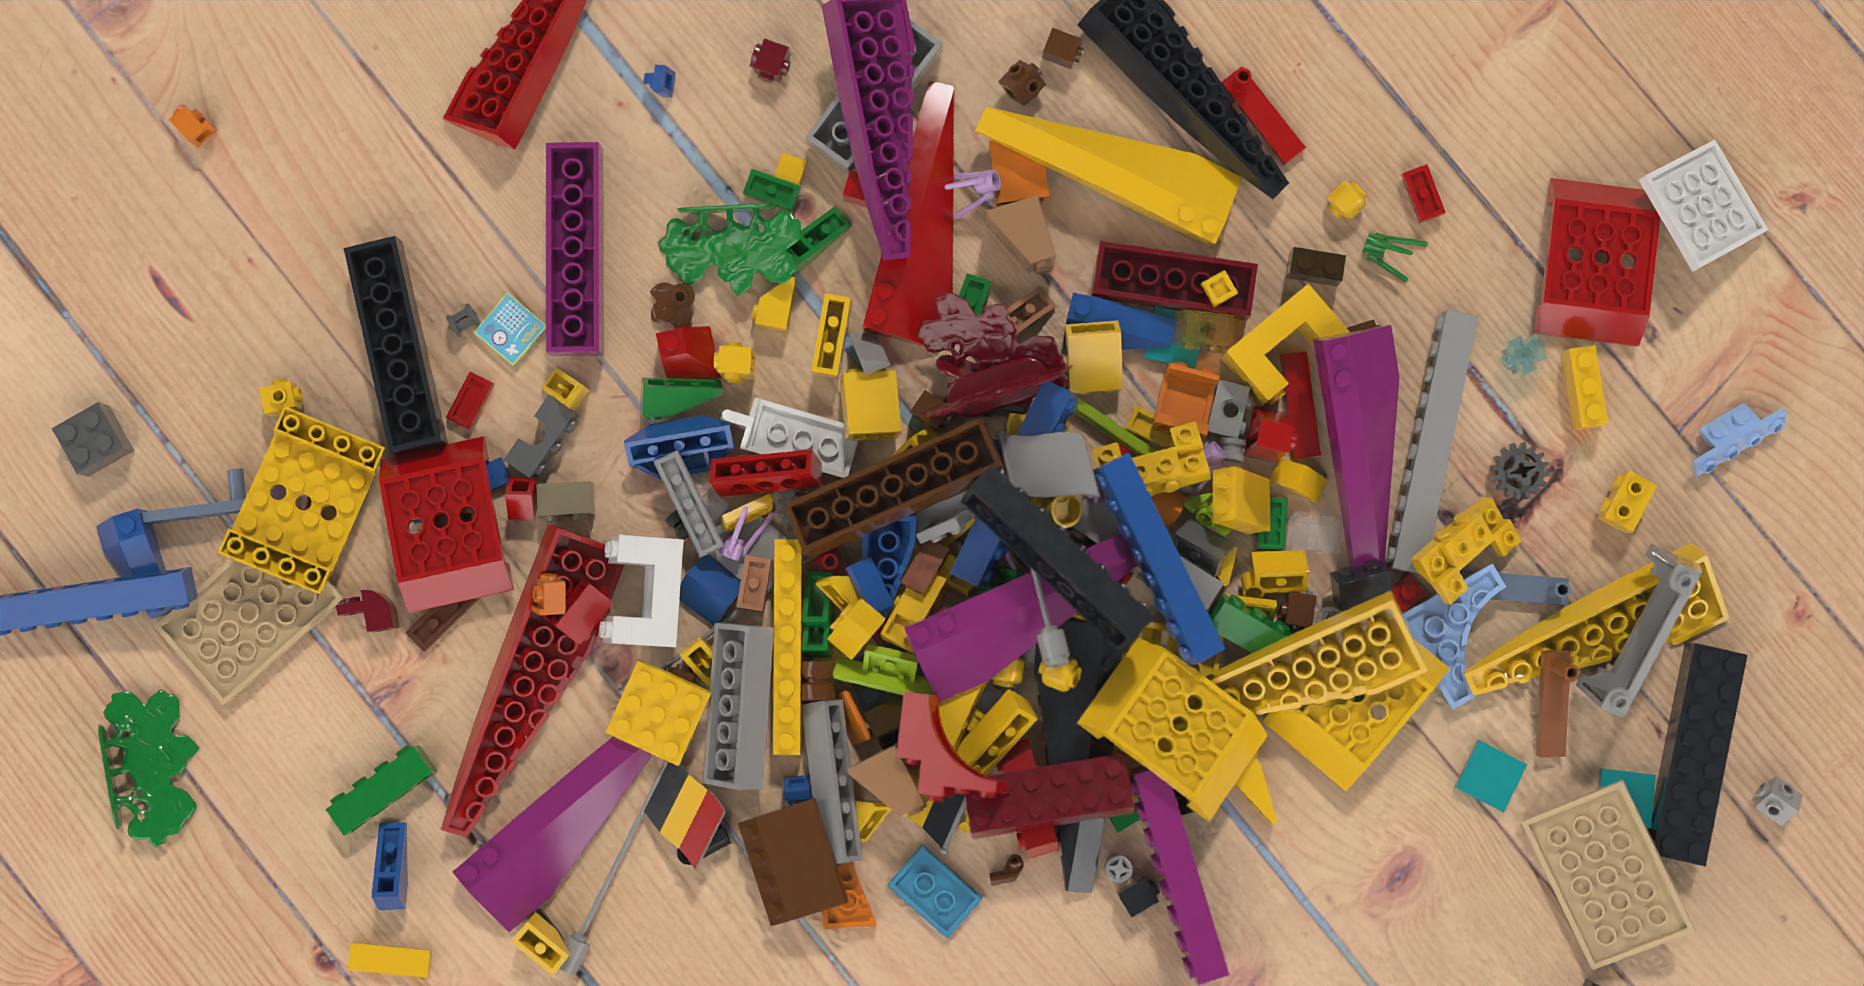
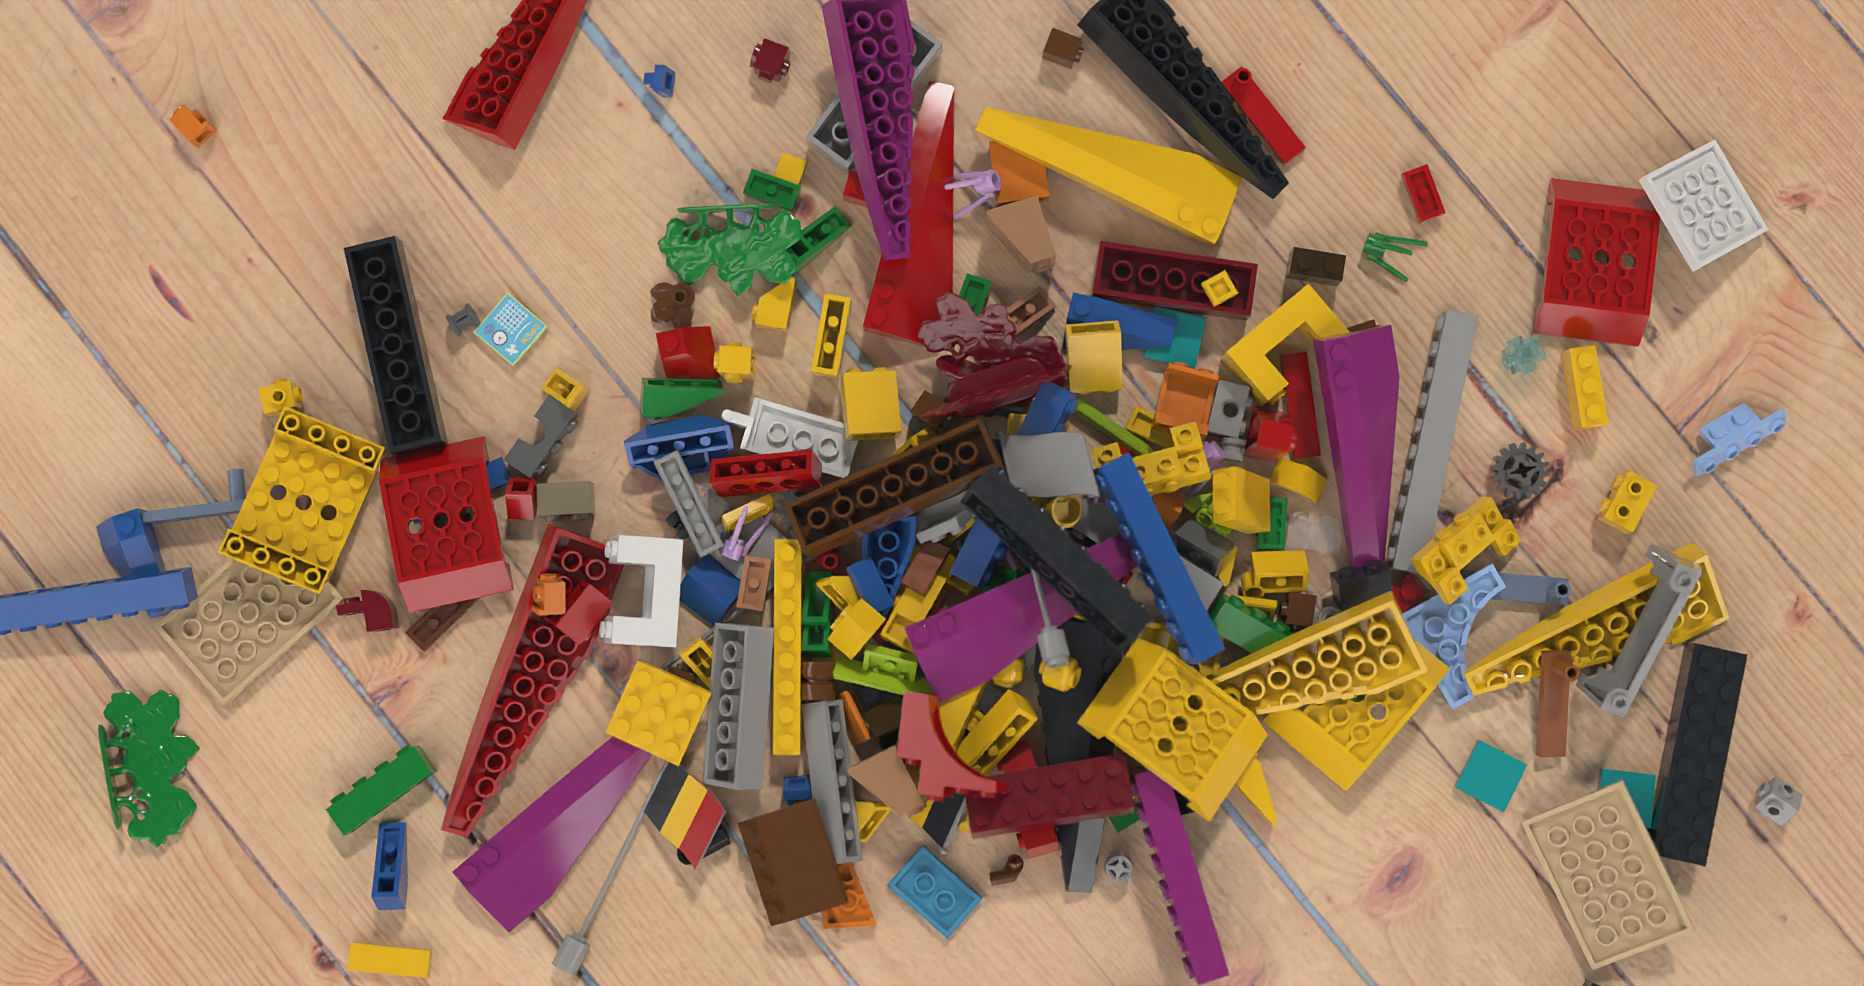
dark grey brick [52,402,134,477] -> none
red tile [446,371,494,430] -> none
yellow slope [511,912,570,976] -> none
magenta brick [546,142,604,357] -> none
light grey slope [848,332,890,375] -> none
reddish brown brick [998,60,1046,107] -> none
black brick [1116,876,1160,918] -> none
clear yellow brick [1173,309,1235,353] -> none
yellow head [1327,180,1367,220] -> none

